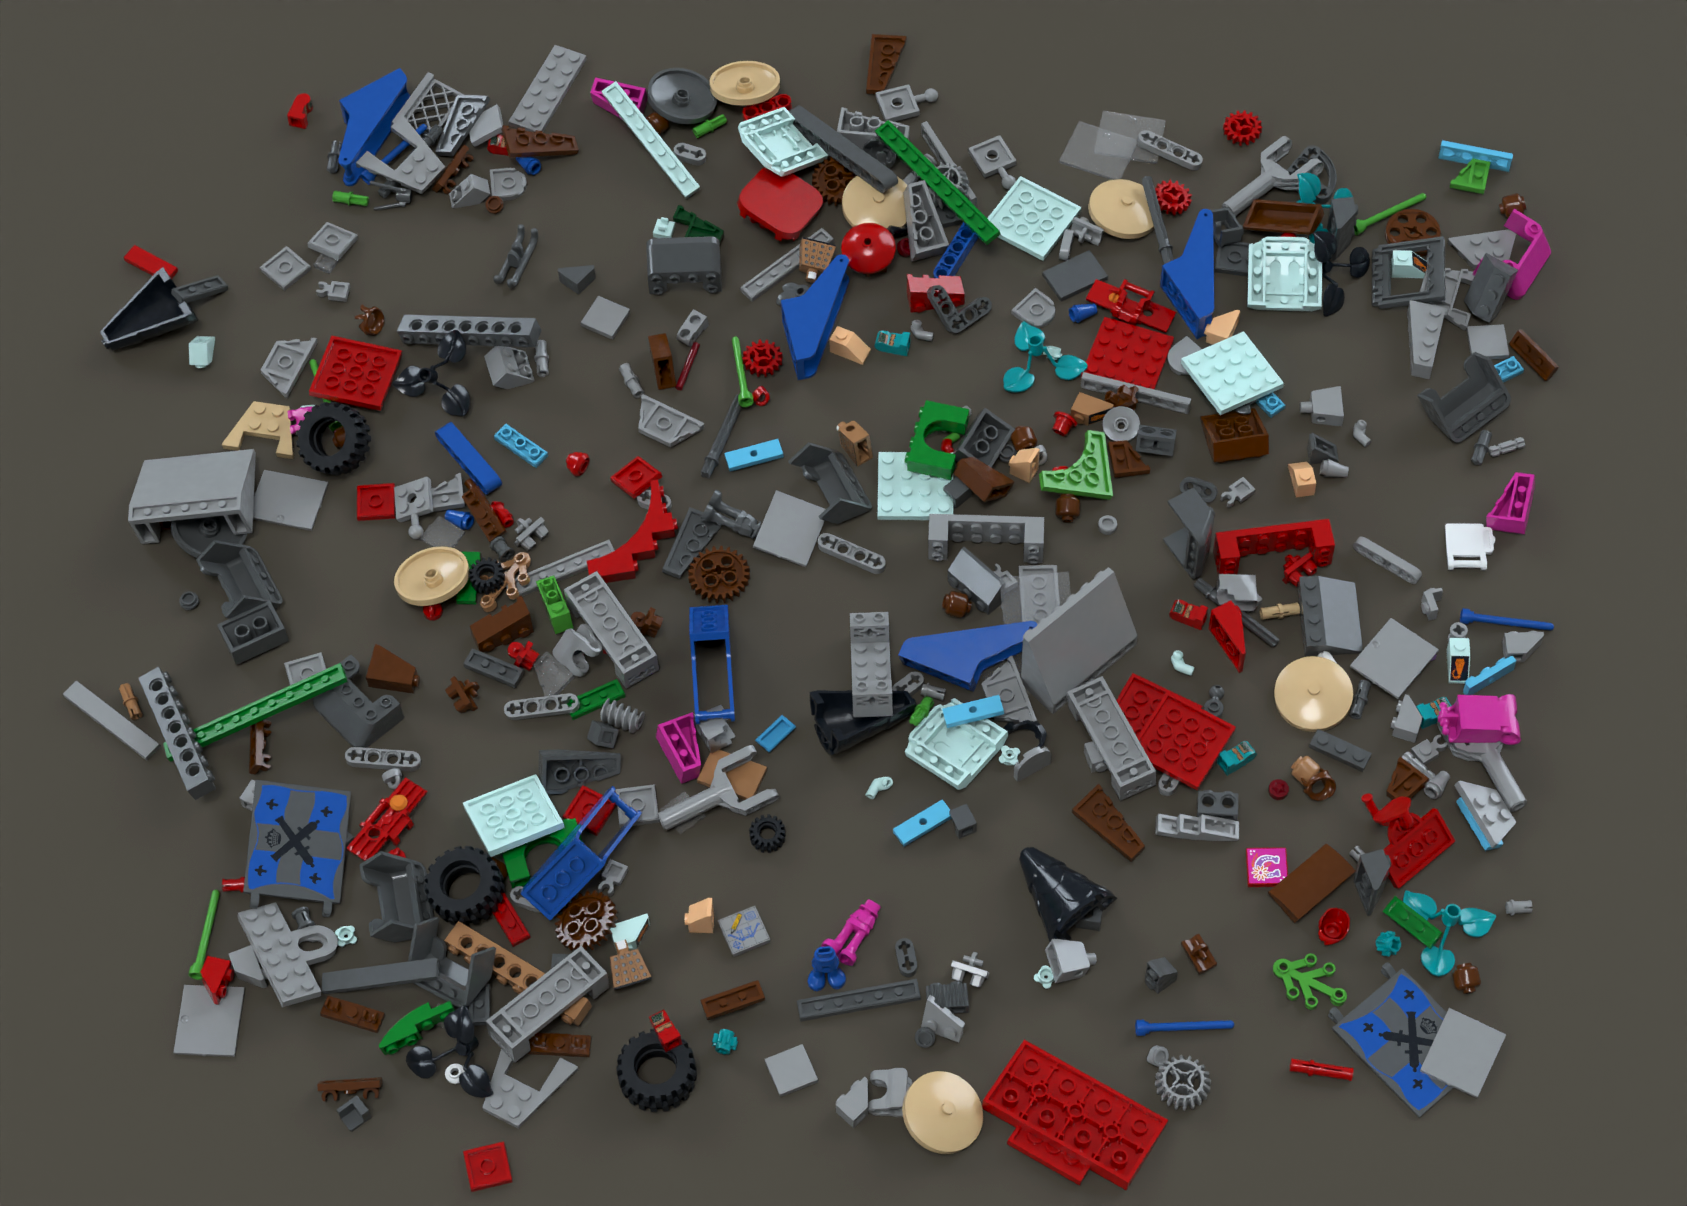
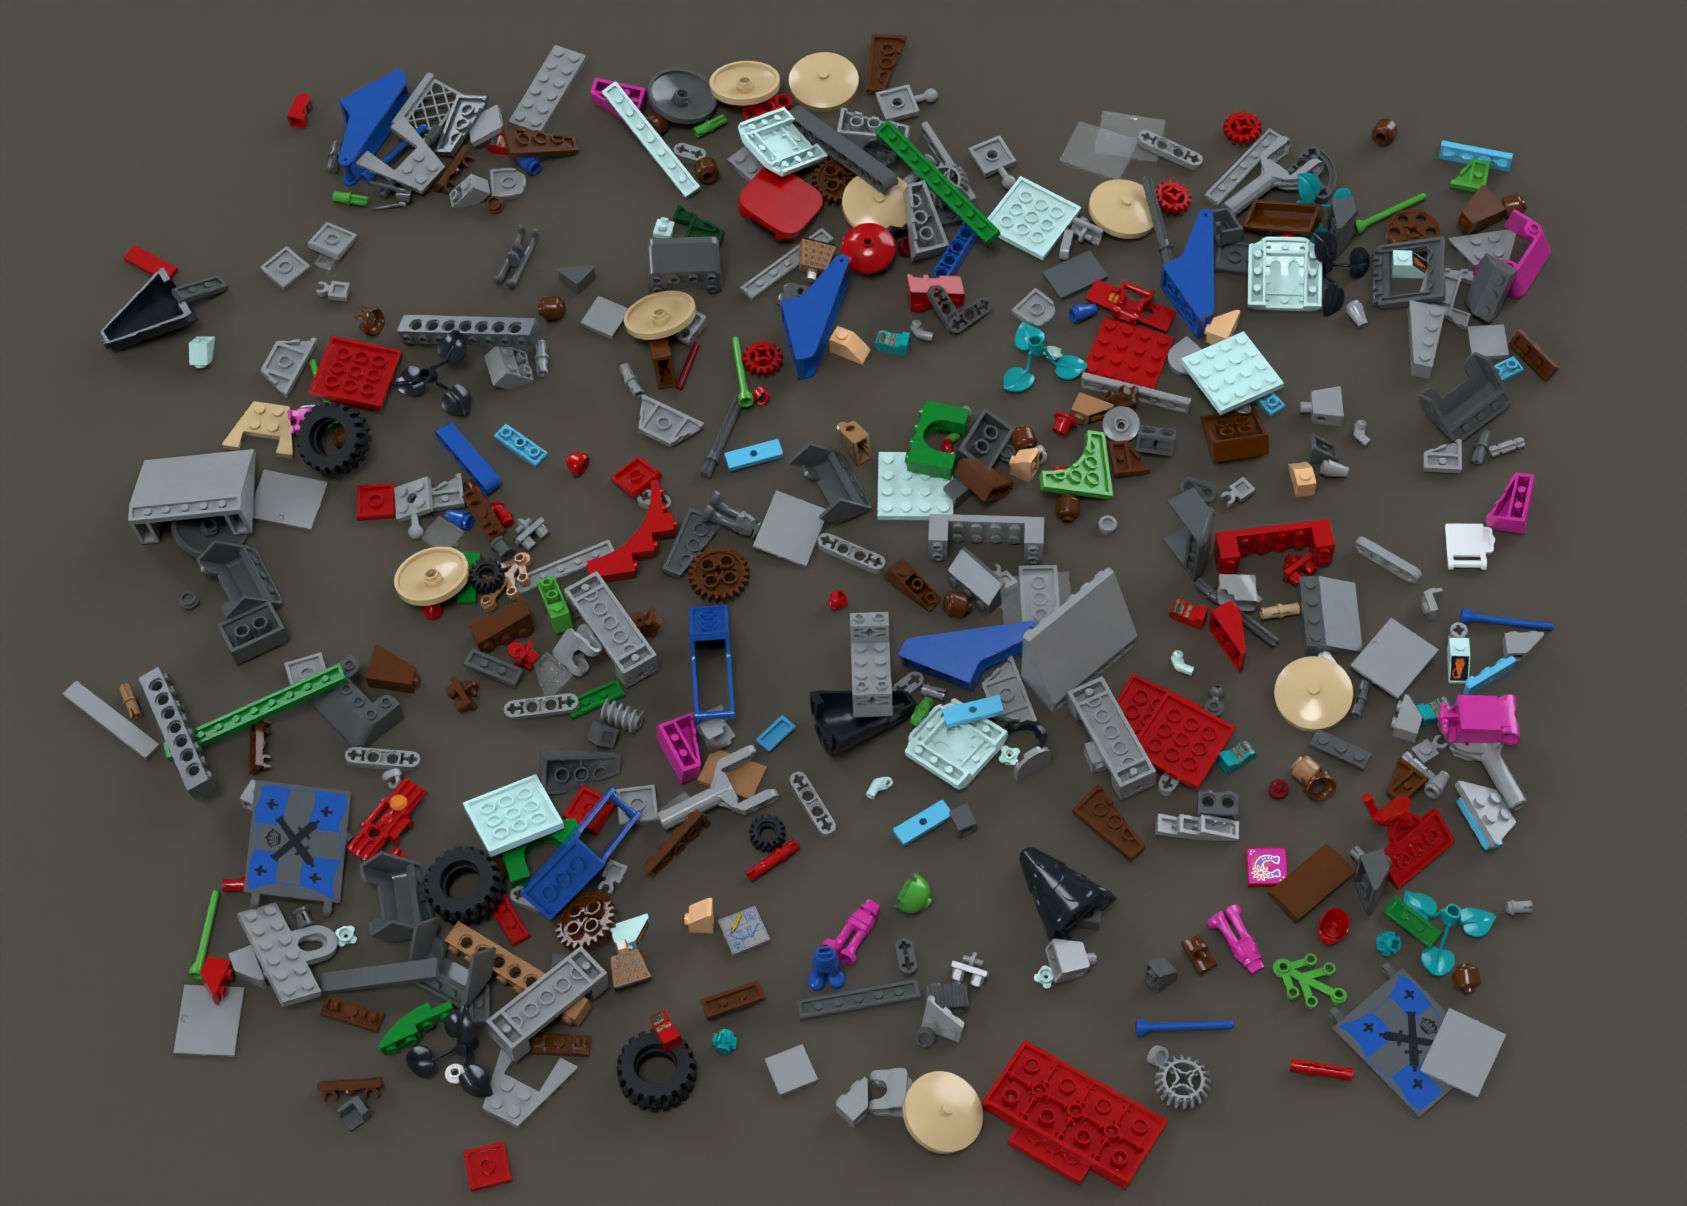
none -> reddish brown head [538,296,566,321]
none -> tan dish [624,291,696,340]
none -> reddish brown wing [643,809,711,878]
none -> reddish brown head [694,157,719,183]
none -> light grey wing [727,146,763,182]
none -> red pin [745,838,801,882]
none -> tan dish [789,52,859,112]
none -> light grey beam [790,772,836,838]
none -> red tile [829,589,848,610]
none -> reddish brown slope [883,558,942,612]
none -> bright green cylinder [895,872,932,914]
none -> light grey tile [1204,128,1282,207]
none -> dark pink piece [1206,904,1265,975]
none -> light grey cone [1345,300,1368,329]
none -> reddish brown head [1372,118,1398,145]
none -> light grey wing [1423,439,1462,474]
none -> reddish brown slope [1457,185,1506,235]

